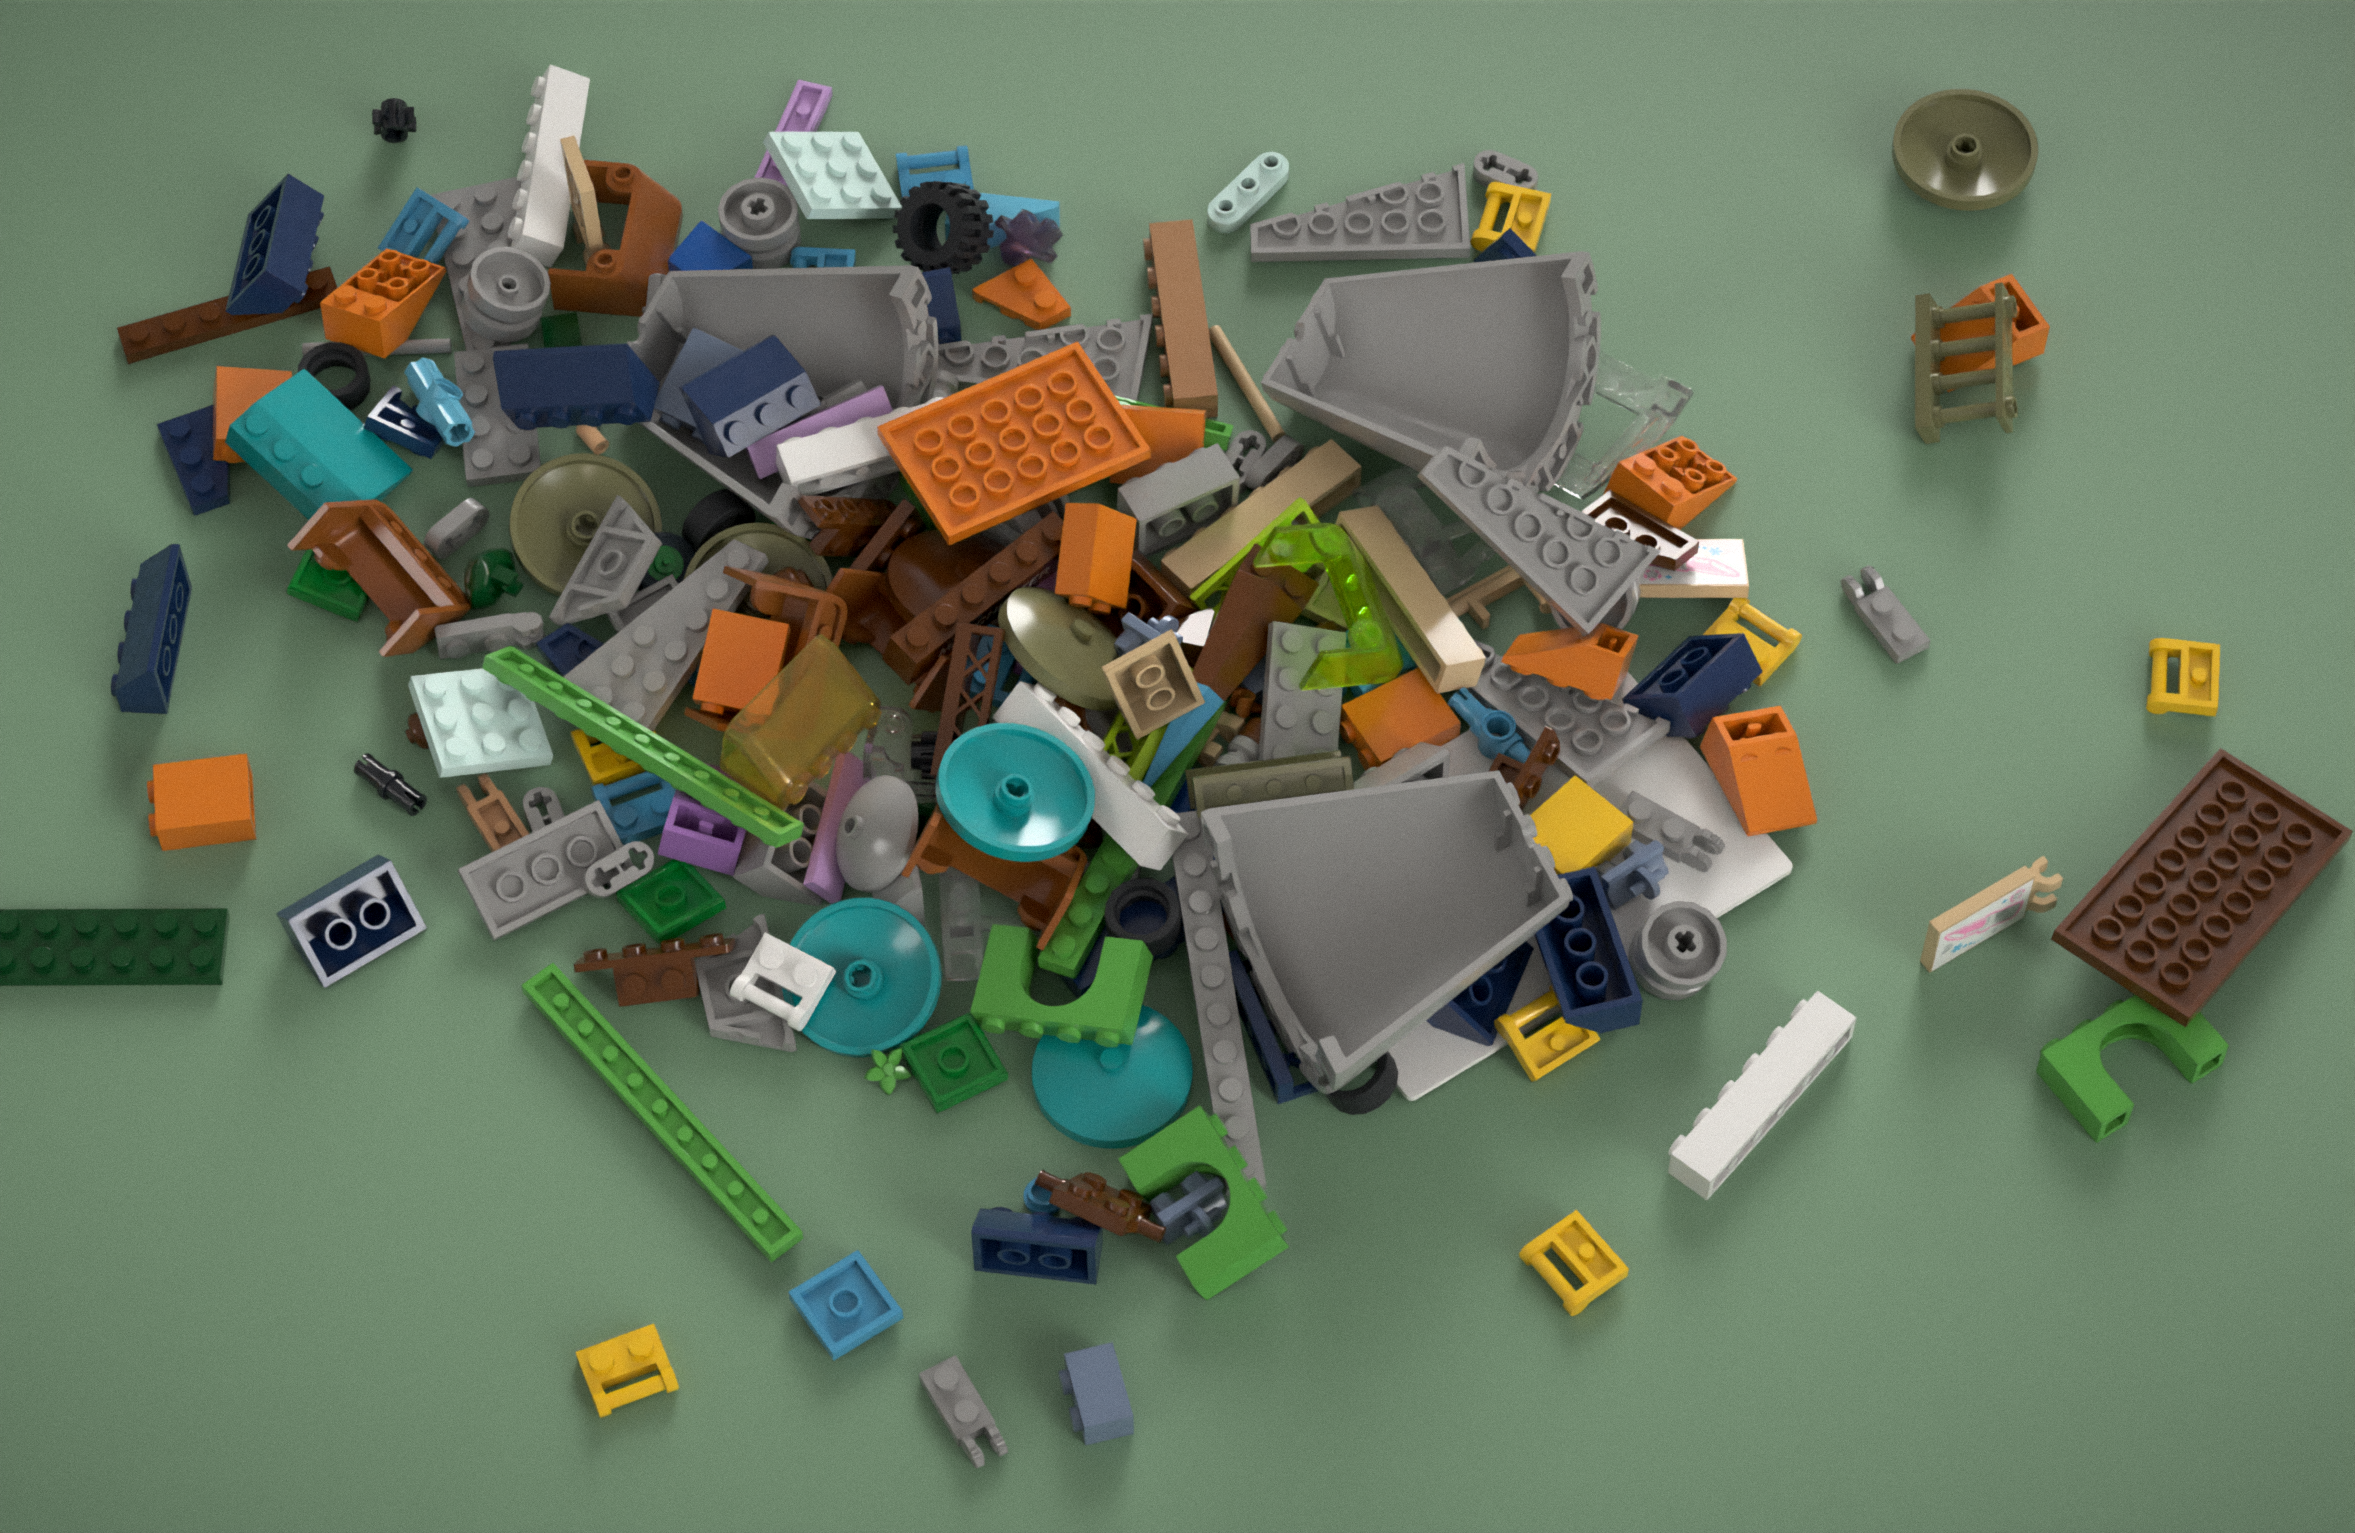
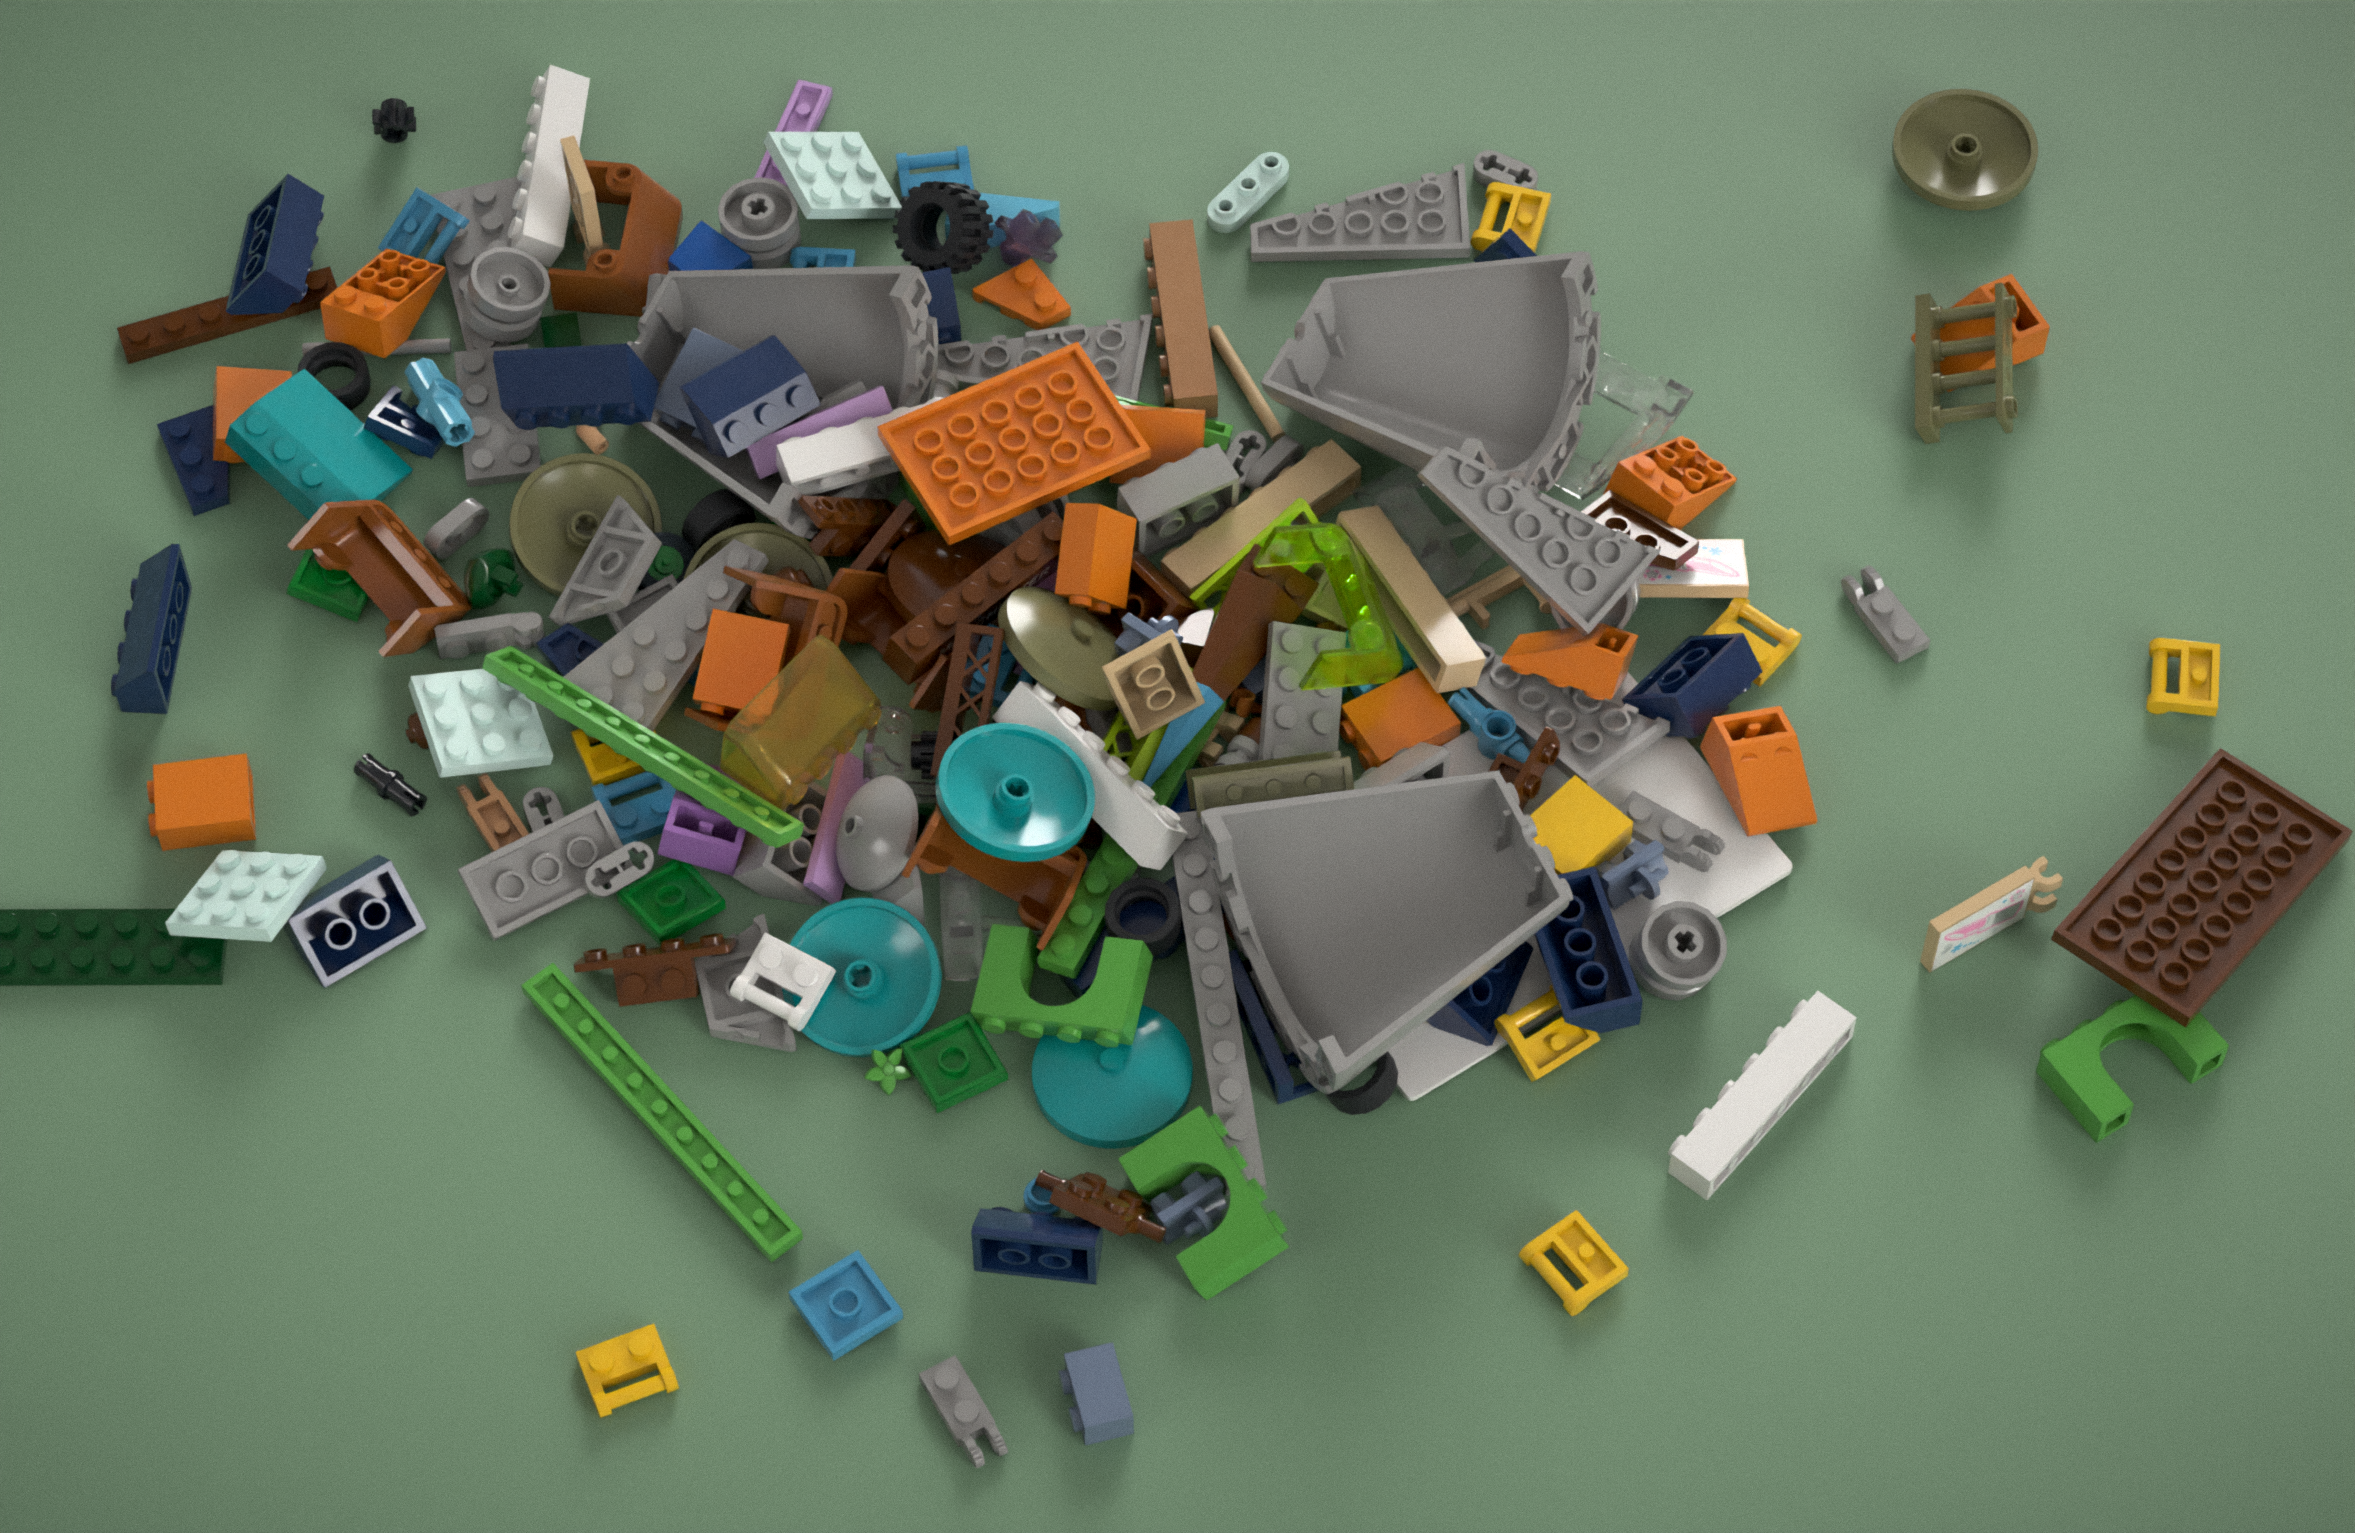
none -> light aqua plate [165,850,327,942]

